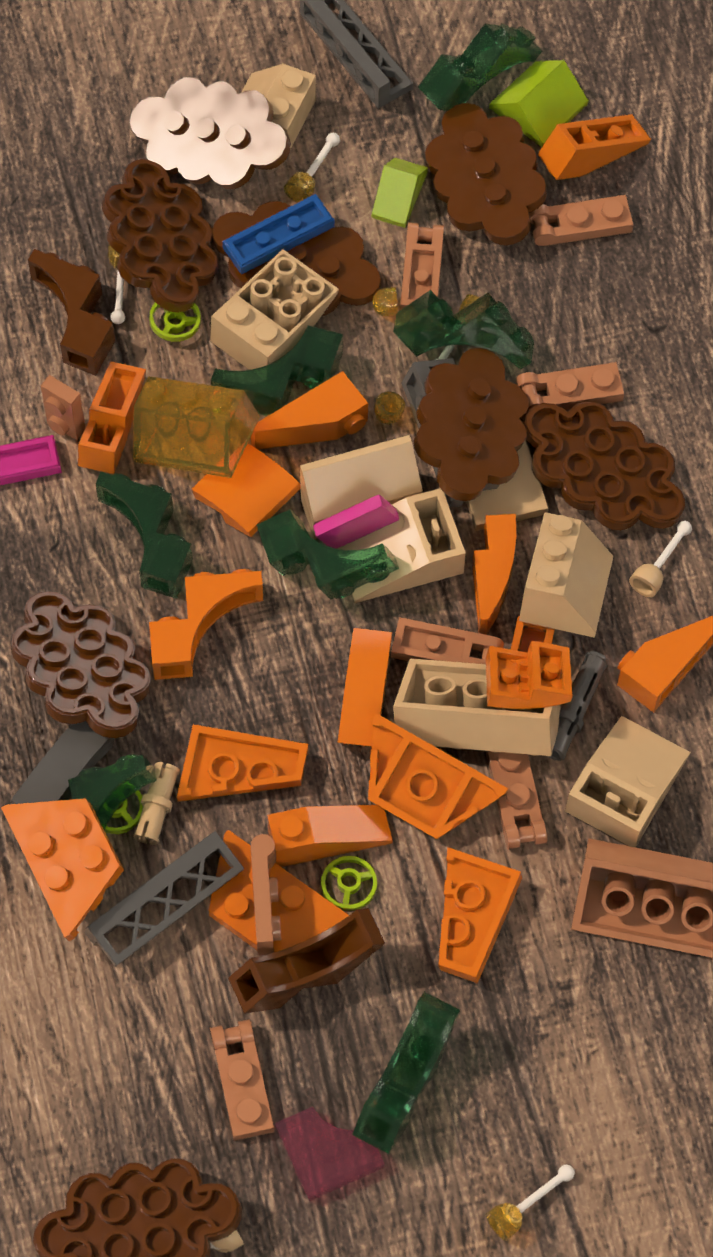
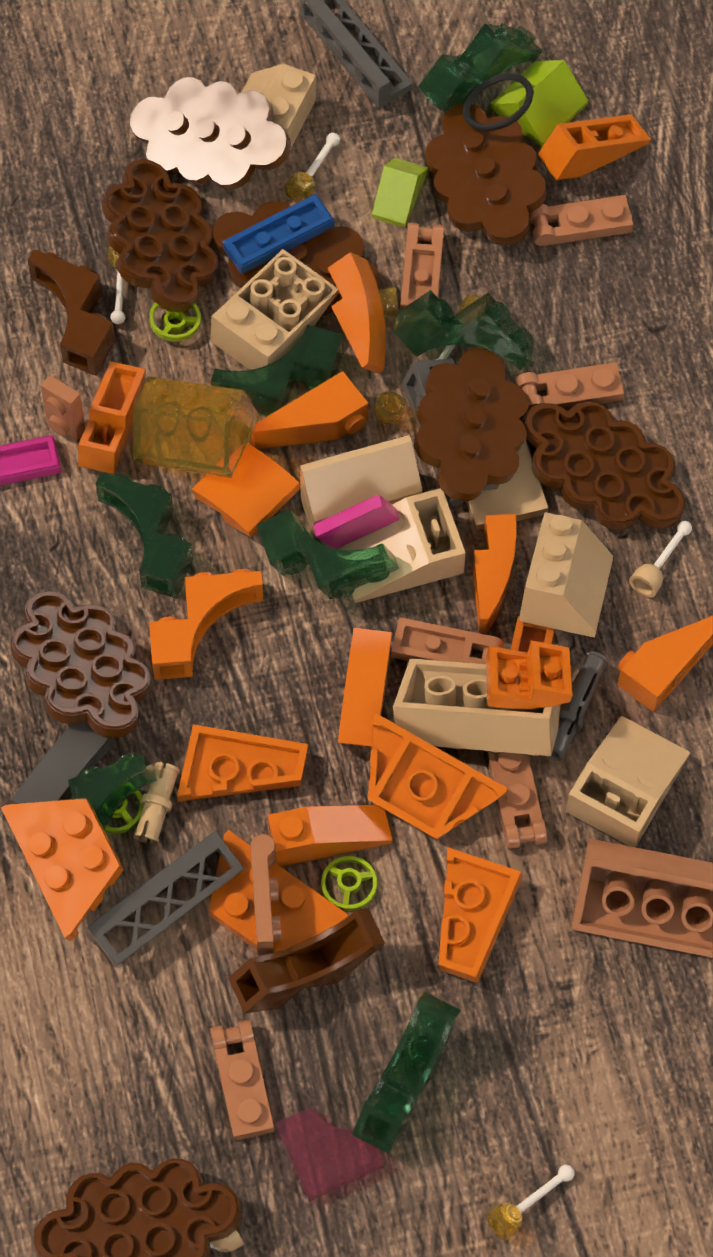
none -> orange slope [327,252,386,374]
none -> black tyre [463,73,534,131]

